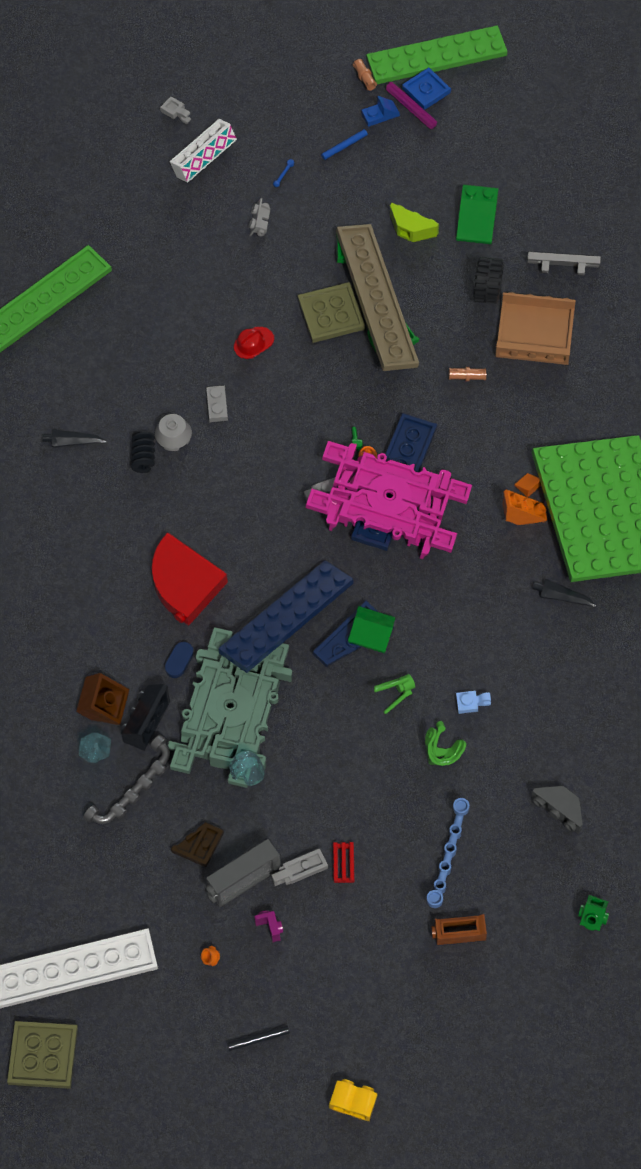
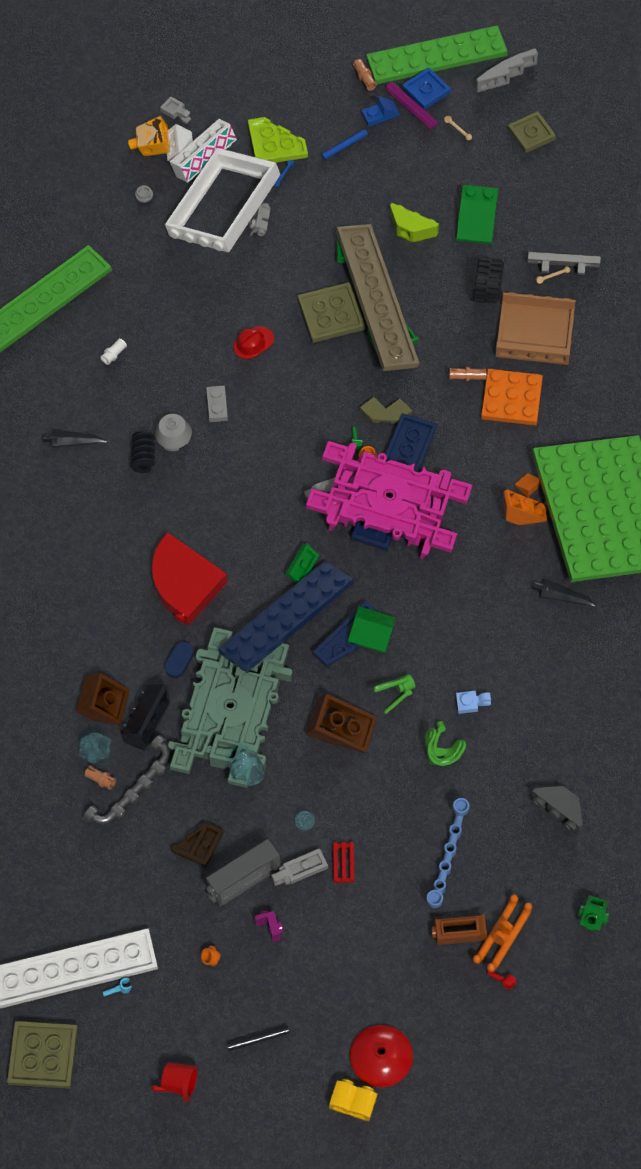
none -> nougat pin [84,765,116,790]
none -> white pin [100,338,127,365]
none -> medium azure hand [103,978,132,997]
none -> light orange torso [128,116,170,156]
none -> light grey plate [135,185,153,203]
none -> red hat [151,1062,198,1102]
none -> white window [165,148,280,253]
none -> white panel [167,124,193,162]
none -> lime plate [248,117,308,163]
none -> green plate [285,544,319,584]
none -> clear light blue plate [295,811,315,831]
none -> reddish brown slope [305,694,377,753]
none -> red dish [350,1025,413,1088]
none -> olive tile [360,397,412,424]
none -> tan hinge [444,116,472,141]
none -> orange piece [473,895,532,973]
none -> light grey slope [476,48,538,93]
none -> orange plate [481,369,543,426]
none -> red hand [487,971,516,989]
none -> olive tile [508,111,556,154]
none -> tan hinge [535,266,570,284]

